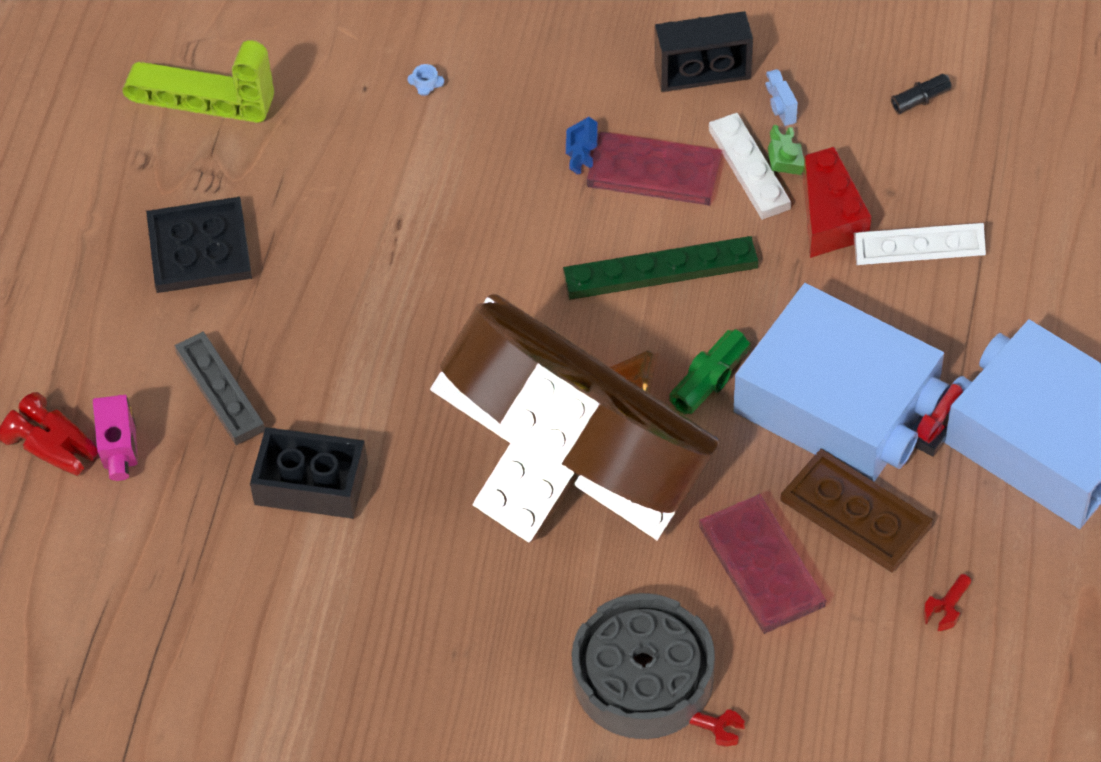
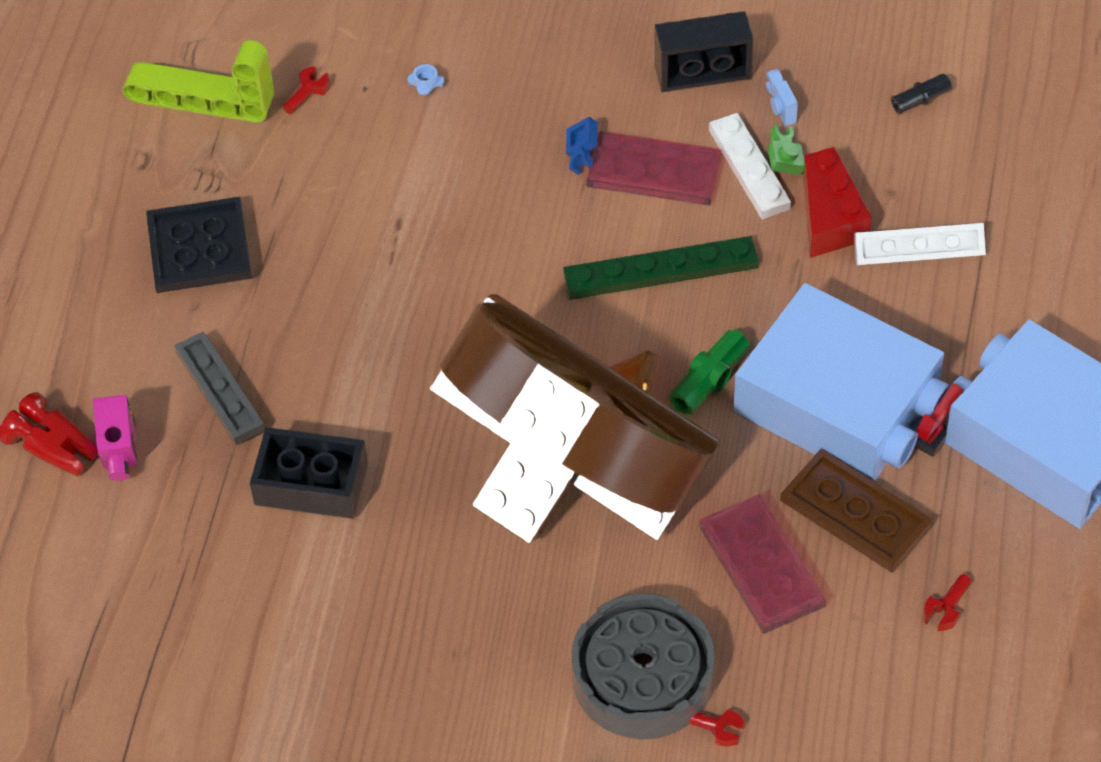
none -> red bar [282,66,329,114]

